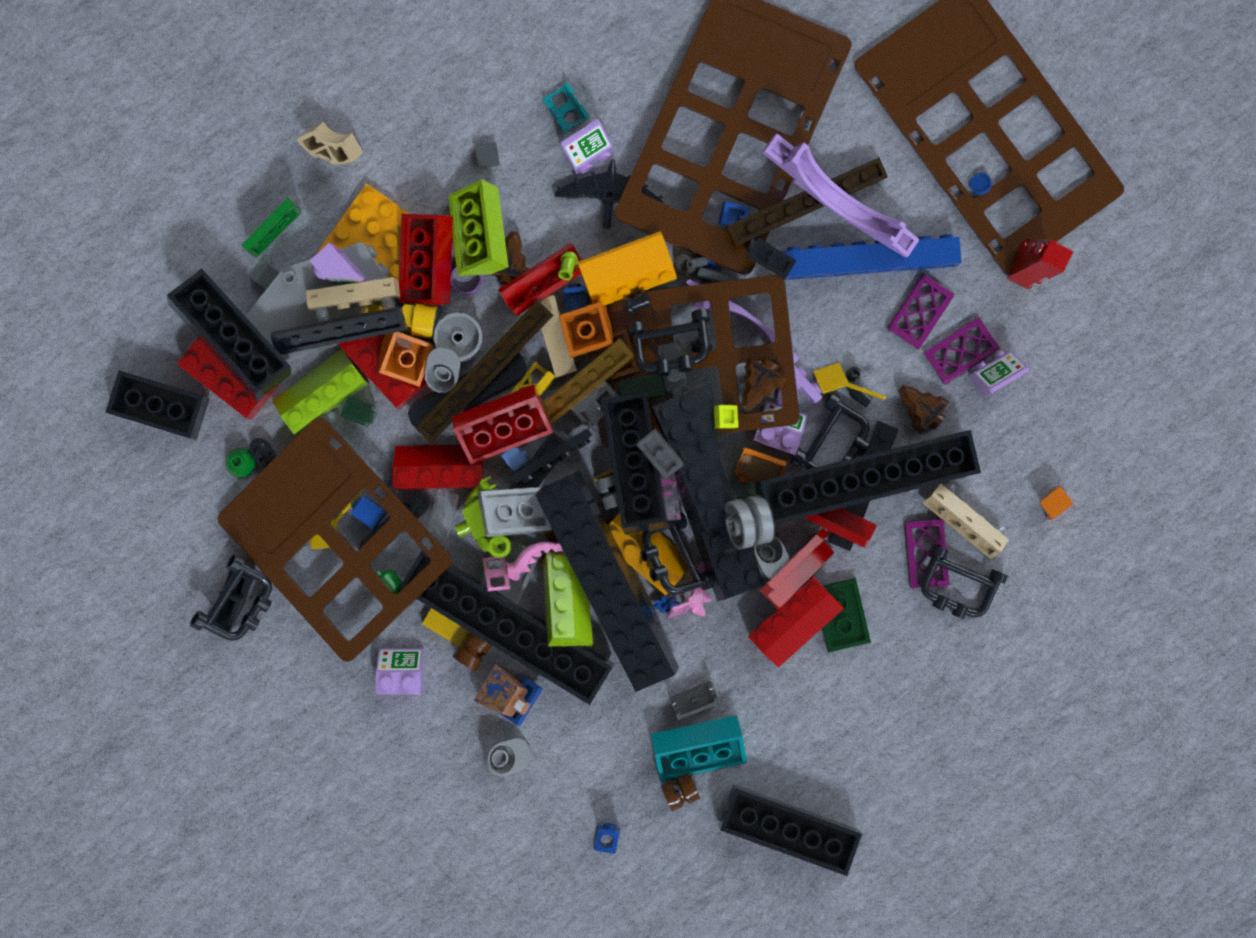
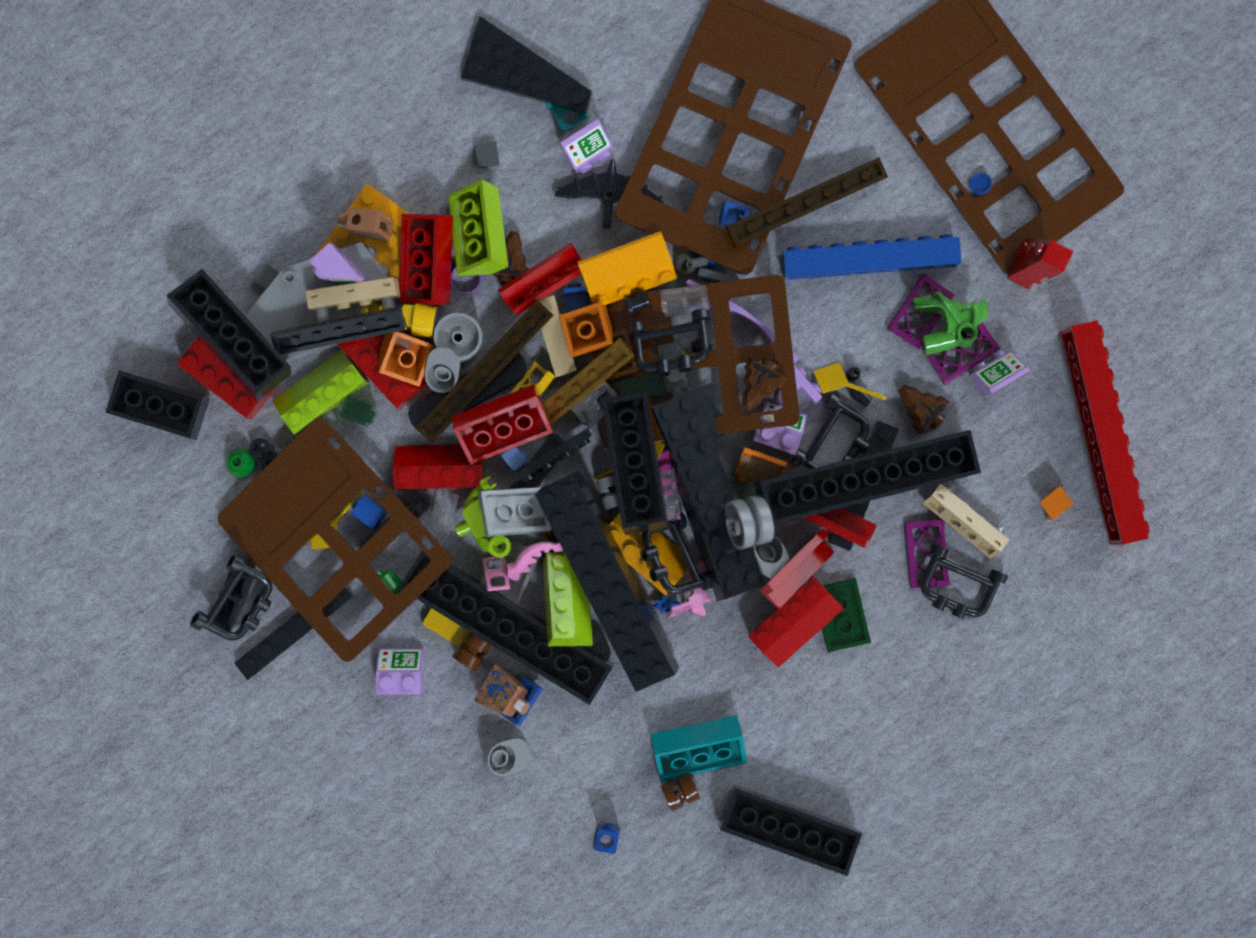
green tile [241,198,302,258] -> none
tan brick [296,122,363,165] -> none
lime pin [558,251,578,280] -> none
flat silver hinge [637,428,684,479] -> none
flat silver hinge [669,681,719,720] -> none
neon yellow plate [714,405,738,428] -> none
black hinge [747,237,797,280] -> none
lavender slope [762,134,919,258] -> none
none -> black plate [234,588,353,680]
none -> nougat torso [337,208,394,241]
none -> black wing [461,16,592,114]
none -> clear hinge [660,285,709,317]
none -> bright green helmet [913,291,989,355]
none -> red brick [1060,320,1150,545]

